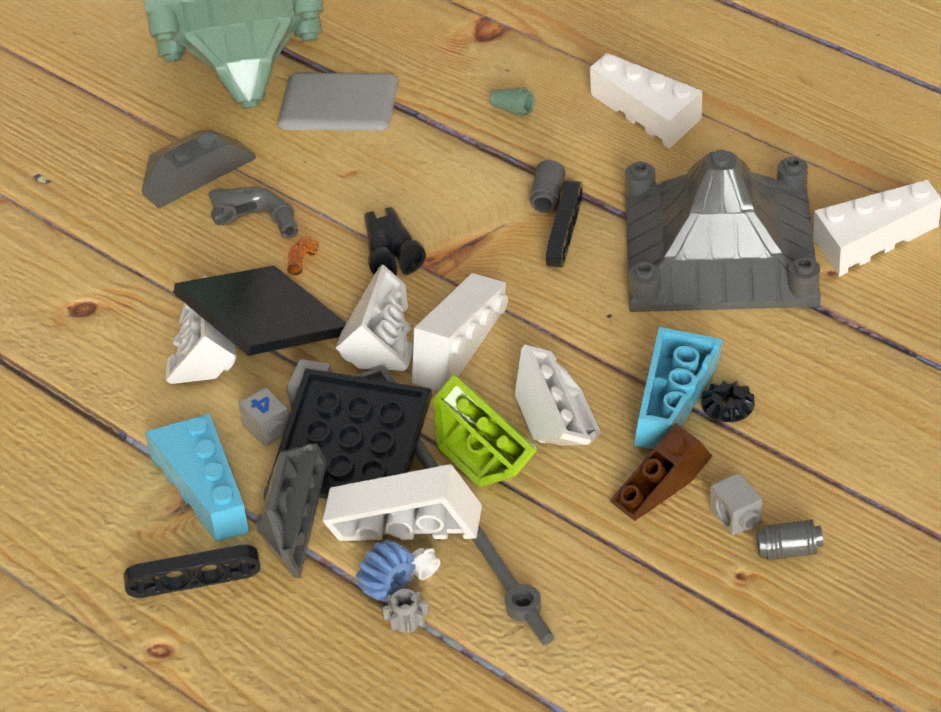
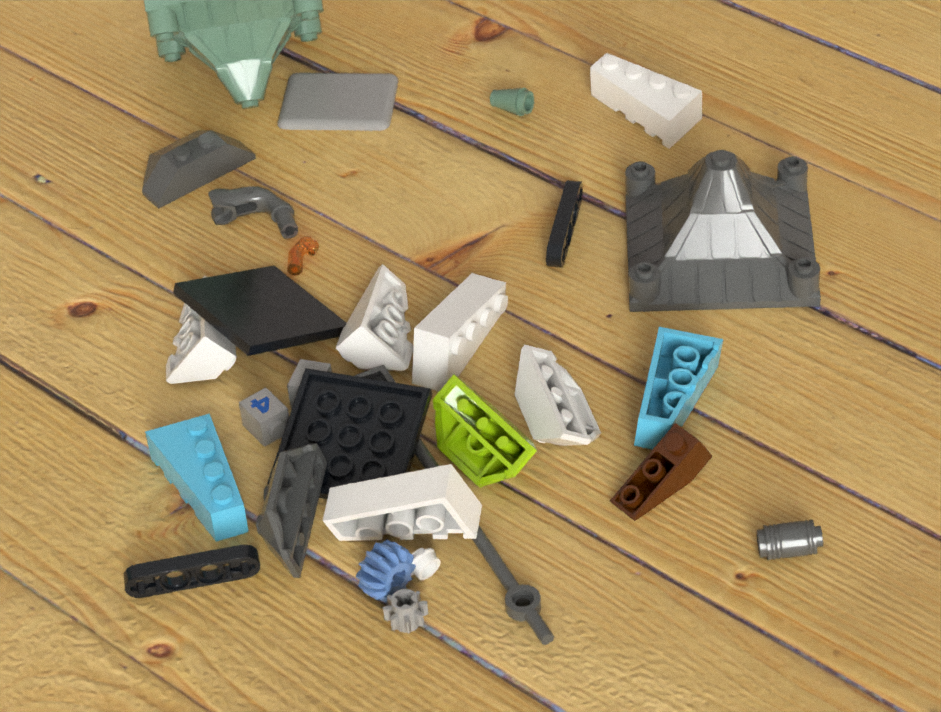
black piece [364,207,426,275] -> none
dark grey head [529,160,565,213] -> none
black gear [701,380,755,422] -> none
light grey brick [710,473,763,536] -> none
white wedge [813,180,941,277] -> none

